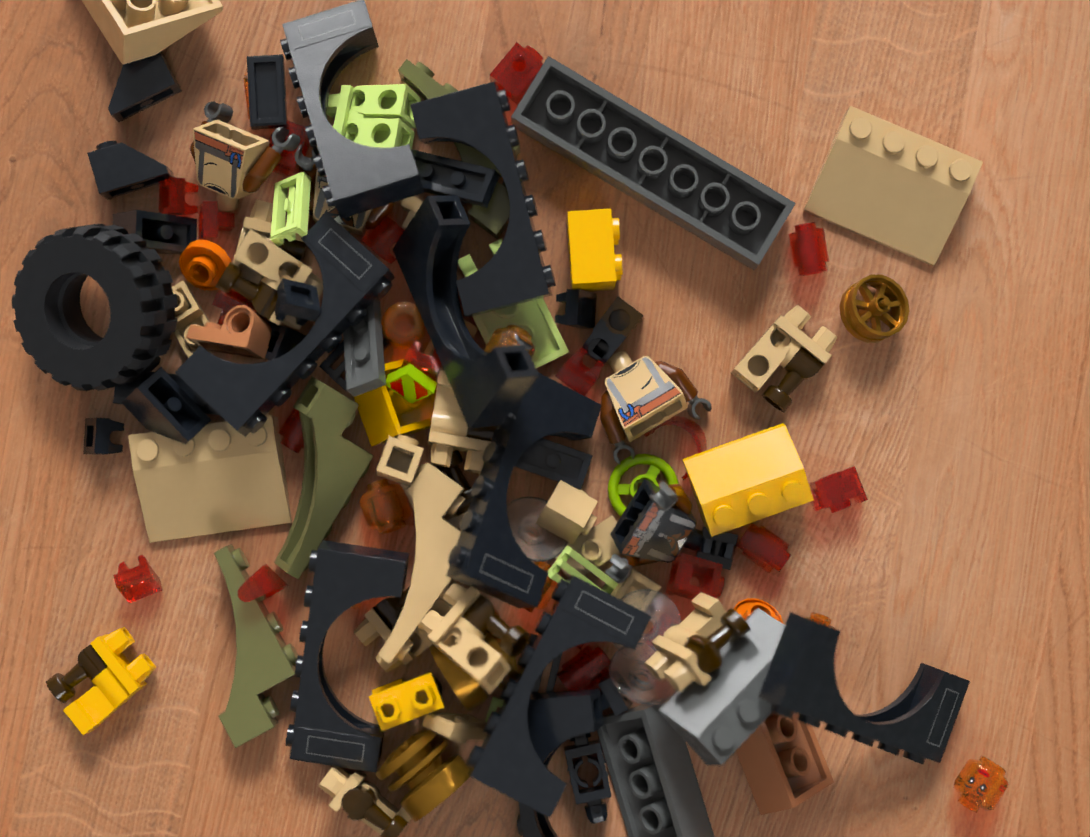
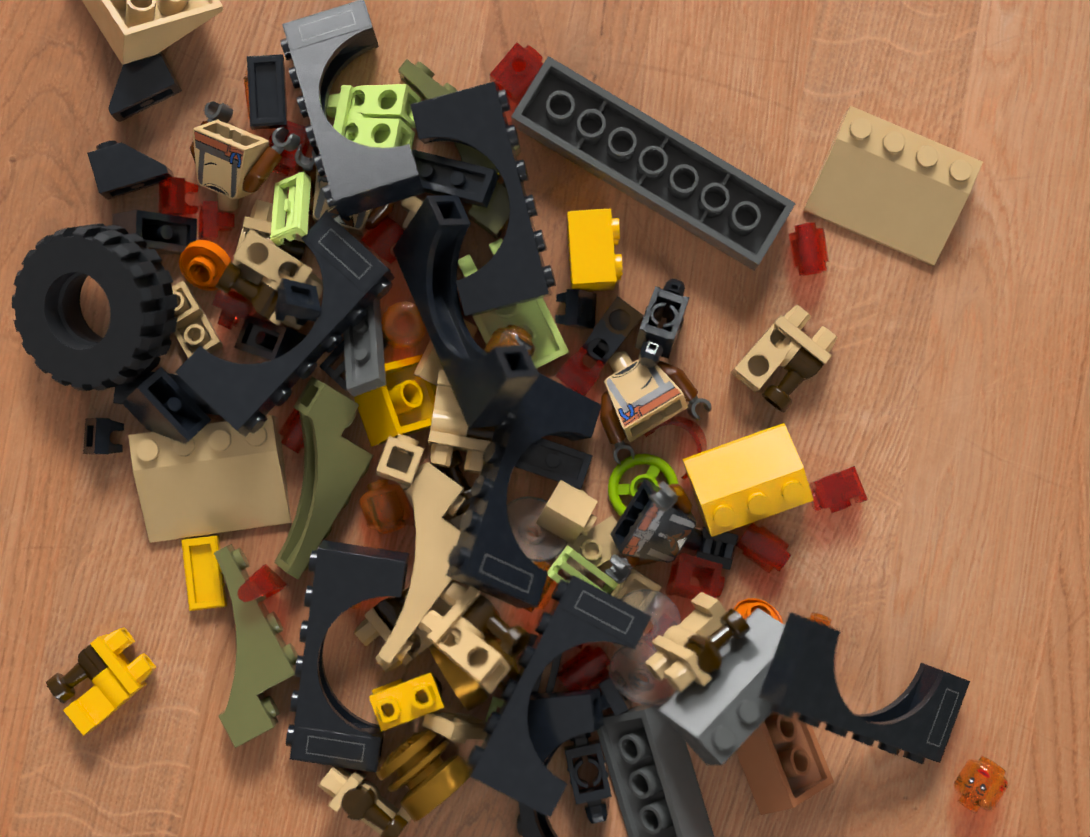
clear red tile [114,555,163,603] -> none
nougat plate [186,305,272,359] -> none
lime tile [386,364,437,404] -> none
clear red tile [401,341,441,381] -> none
pearl gold wheel [839,274,910,343] -> none
none -> yellow tile [181,535,227,611]
none -> black piece [635,278,690,368]

